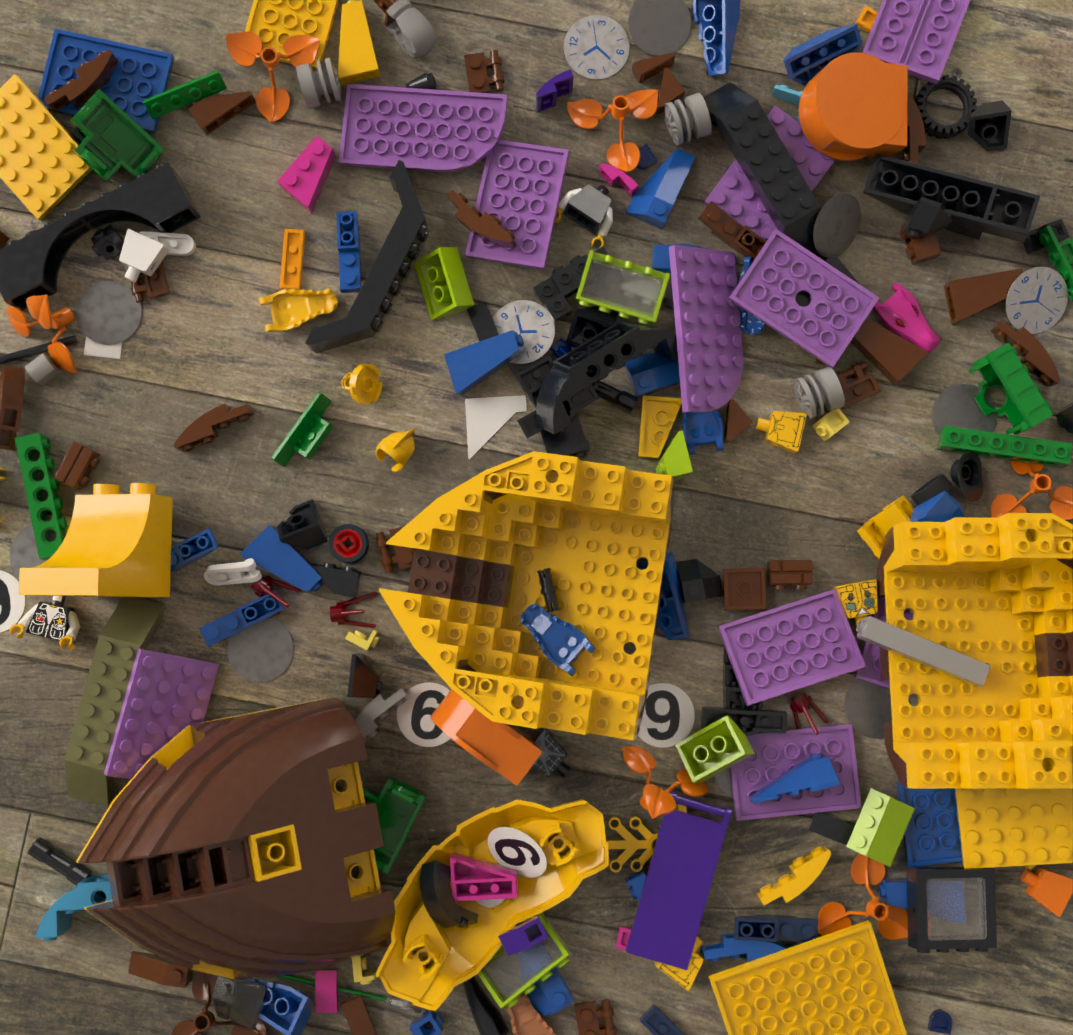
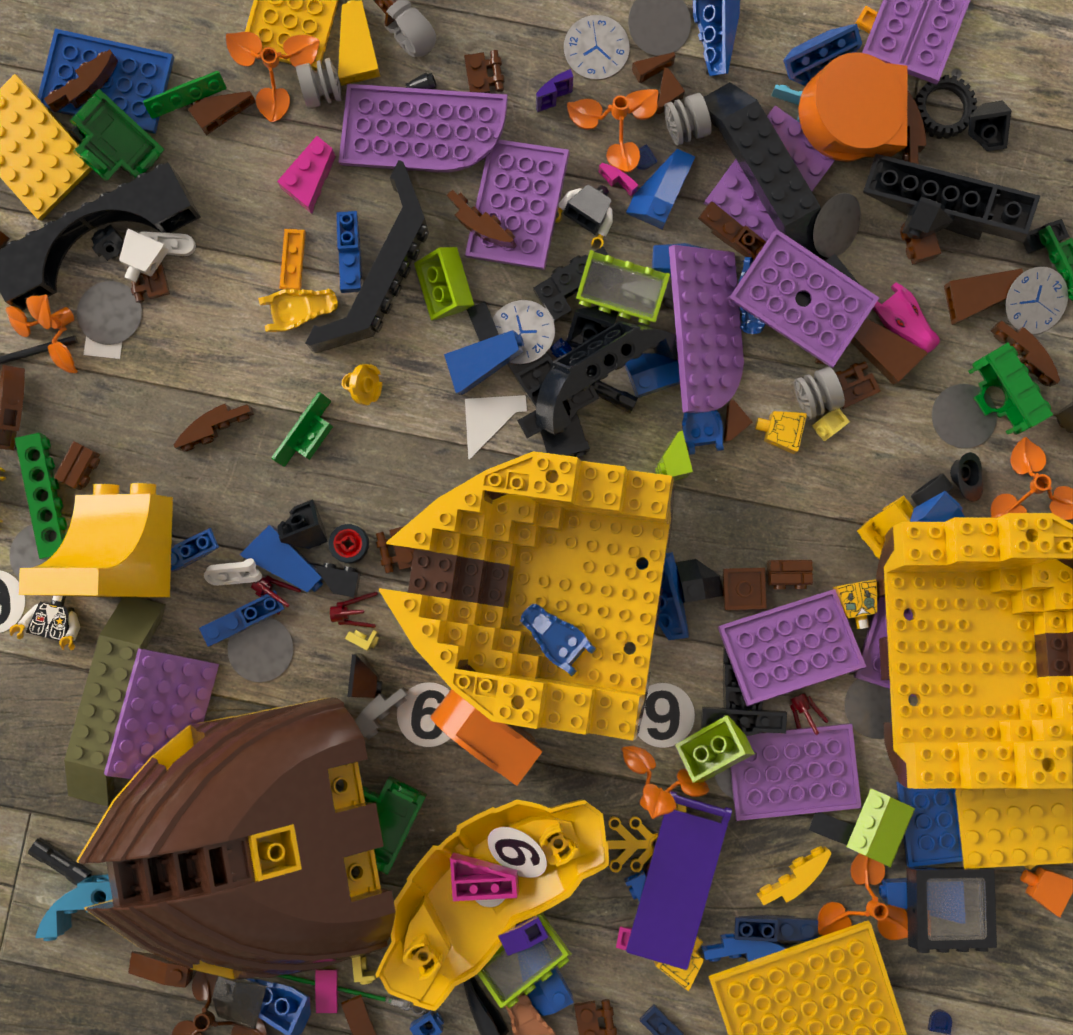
light grey piece [25,353,60,385] -> none
yellow helmet [376,428,415,472] -> none
black arch [420,860,478,928] -> none
black torso [531,728,571,778] -> none
black pin [537,568,561,613] -> none
yellow wing [638,395,682,459] -> none
blue wedge [749,753,840,804] -> none
light grey brick [856,616,990,686] -> none
green brick [937,425,1073,468] -> none

